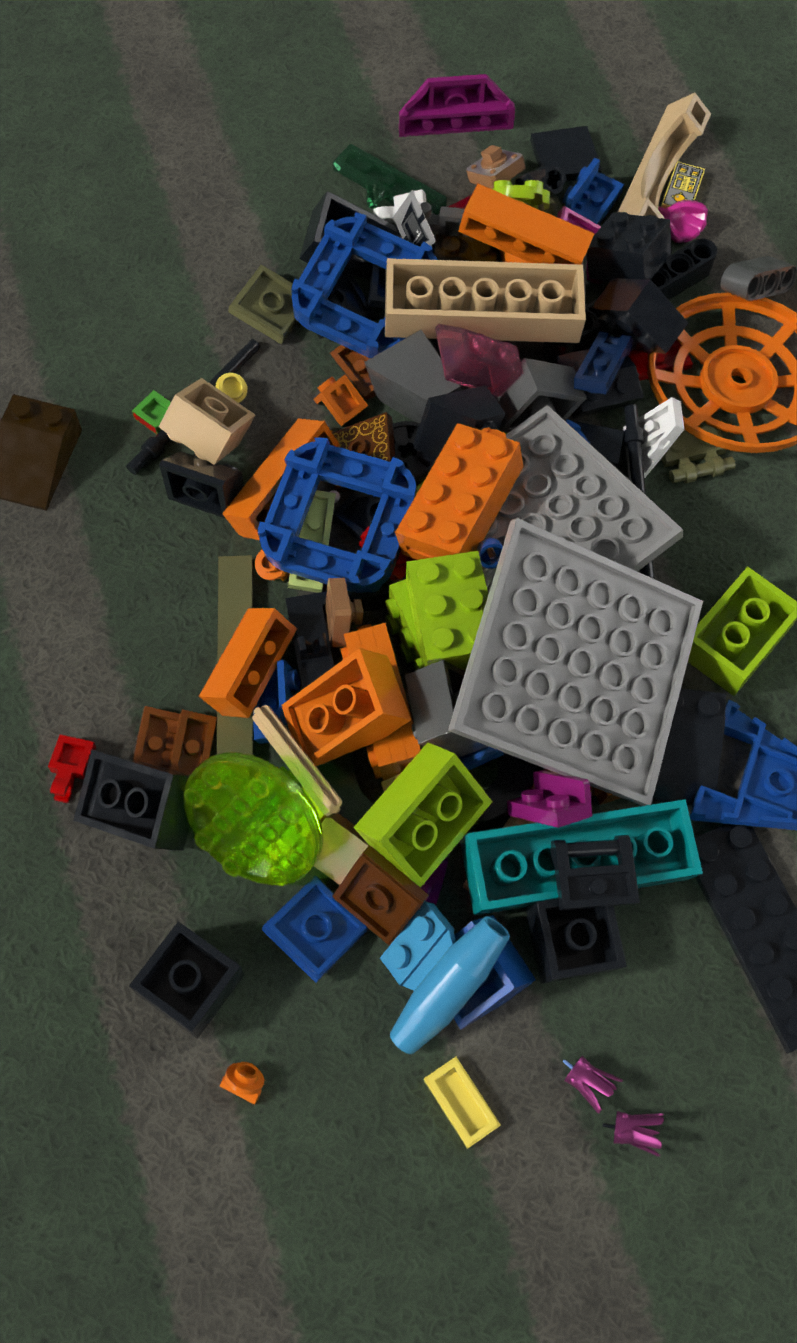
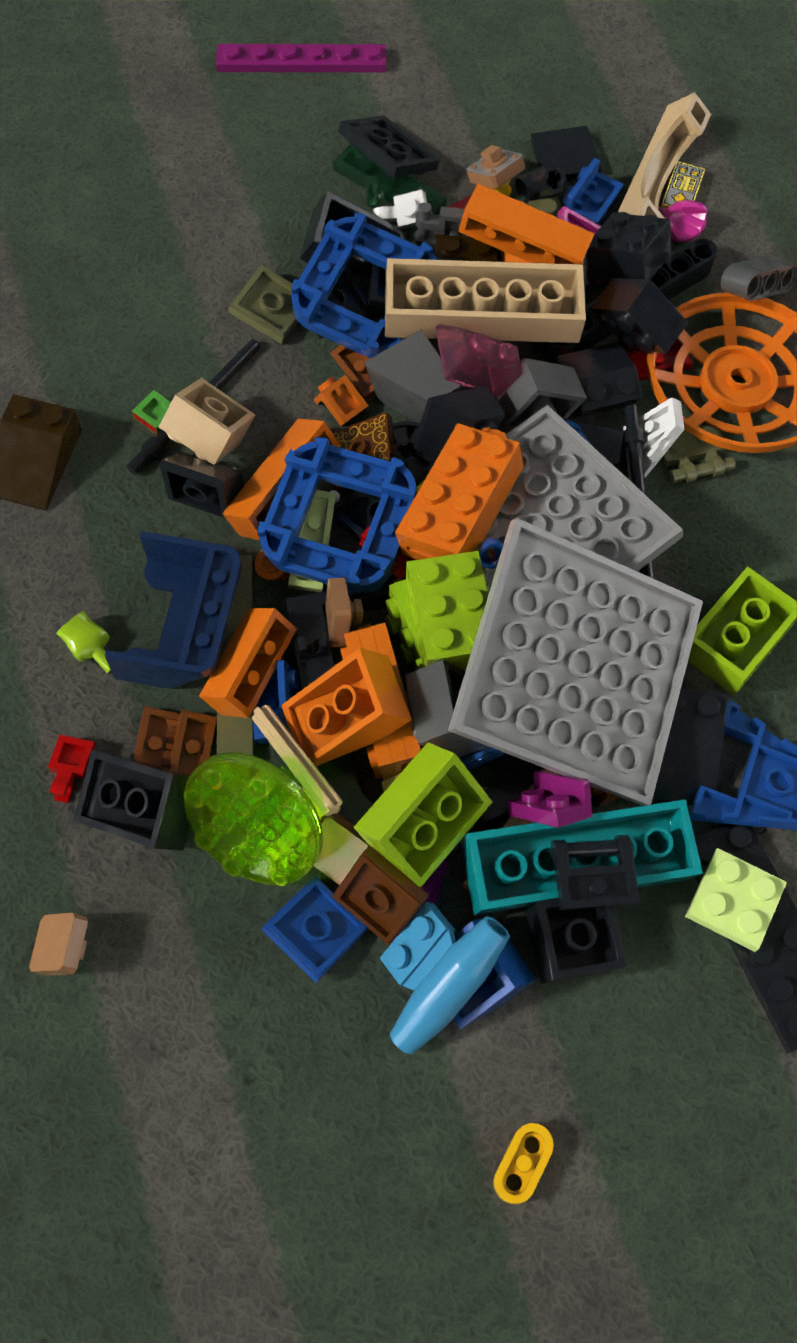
black brick [129,921,244,1039] -> none
light yellow plate [215,373,248,403] -> none
orange plate [220,1062,265,1105] -> none
sticker [393,190,436,247] -> none
magenta wedge [399,74,516,137] -> none
light yellow tile [423,1057,501,1149] -> none
lime plate [493,180,550,209] -> none
flat silver piece [563,1056,623,1114] -> none
dark blue plate [574,331,633,394] -> none
flat silver piece [603,1111,664,1157] -> none
none -> medium nougat piece [29,913,88,976]
none -> lime piece [56,610,111,674]
none -> dark blue windscreen [105,531,242,689]
none -> magenta plate [216,43,386,73]
none -> black plate [338,116,440,178]
none -> yellow plate [493,1123,554,1205]
none -> yellowish green plate [685,848,787,952]

